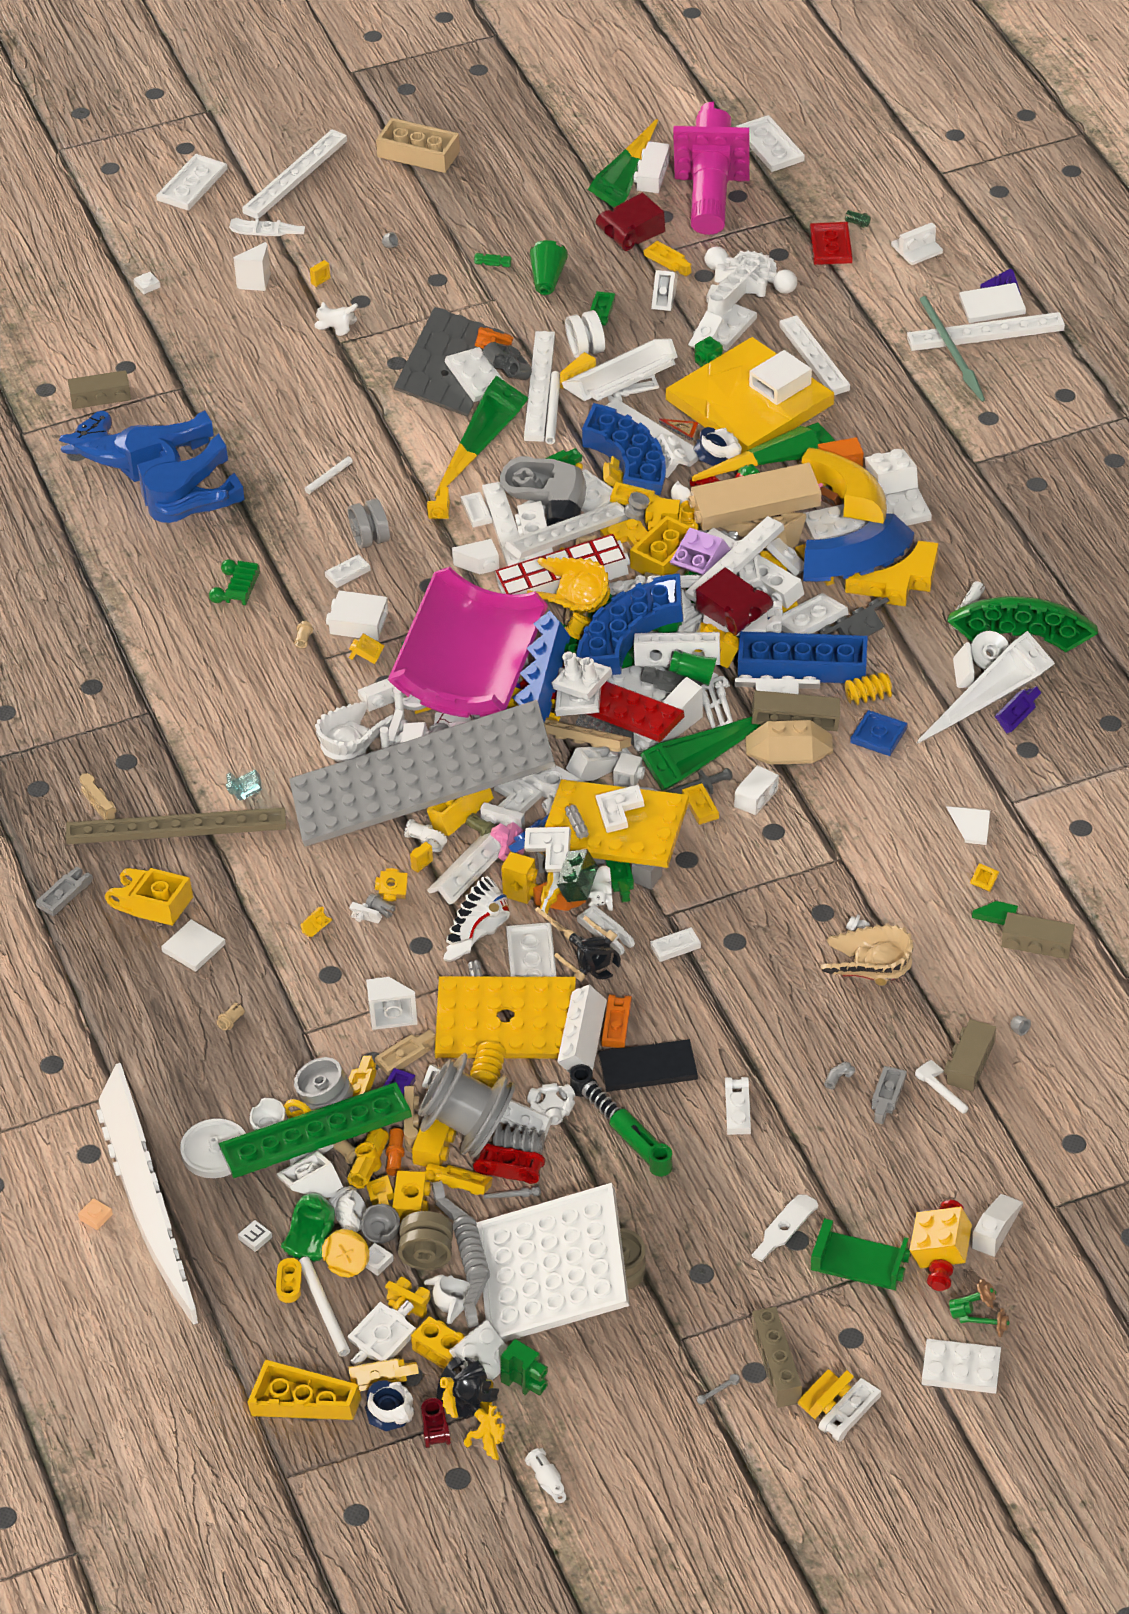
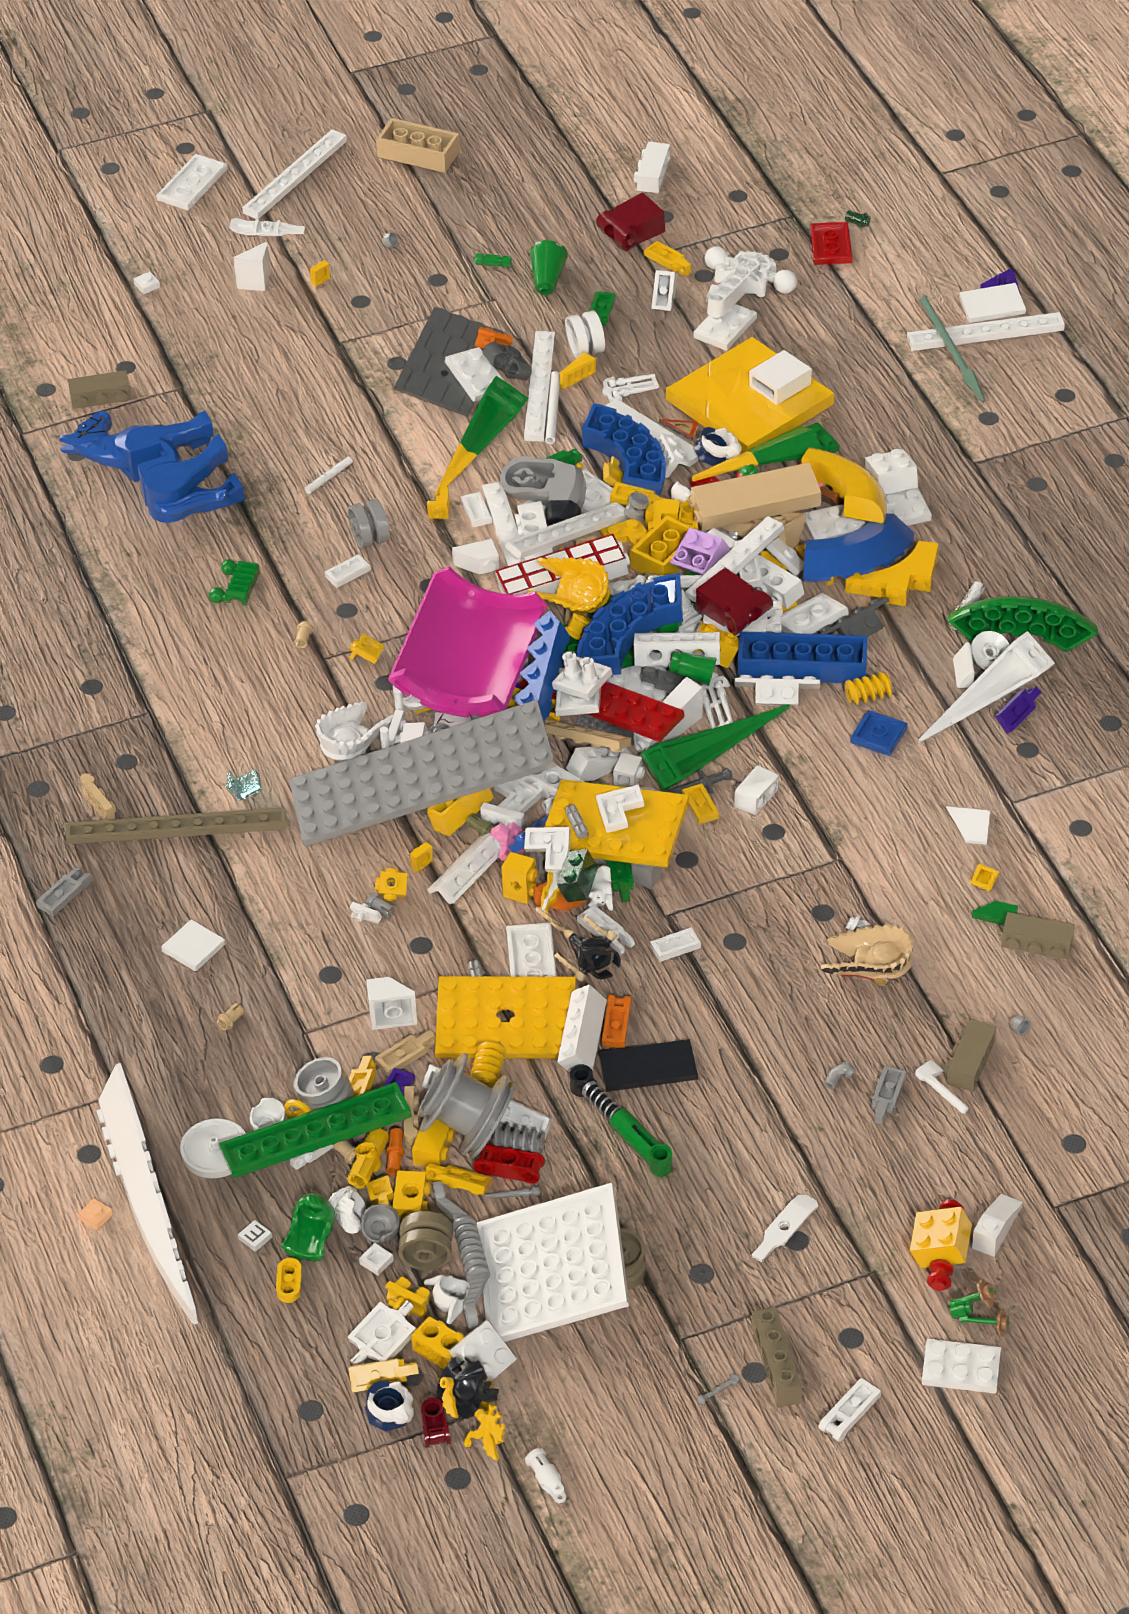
yellow brick [105,868,193,926] -> none
yellow wedge [247,1359,362,1420] -> none
white slope [276,1151,343,1198] -> none
white piece [299,1257,350,1357] -> none
yellow piece [301,906,332,937] -> none
white animal [314,302,358,336] -> none
yellow tile [322,1229,369,1278] -> none
white brick [326,590,389,641] -> none
white bracket [358,678,407,712] -> none
white connector [404,819,447,852] -> none
white piece [443,876,510,962] -> none
green hips [501,1339,548,1396] -> none
white piece [527,1083,575,1125] -> none
white slope [562,339,678,401] -> none
green plate [587,119,658,207] -> none
dark pink piece [673,102,750,235] -> none
white plate [688,311,725,349] -> none
green brick [694,336,723,367] -> none
white plate [725,1077,751,1135] -> none
white plate [736,115,805,172] -> none
tan wedge [746,720,833,765] -> none
dark tan brick [752,690,840,731] -> none
white plate [779,315,850,395] -> none
yellow bracket [797,1369,854,1419] -> none
green panel [811,1218,911,1291] -> none
orange slope [818,437,864,467] -> none
white bracket [891,223,943,265] -> none

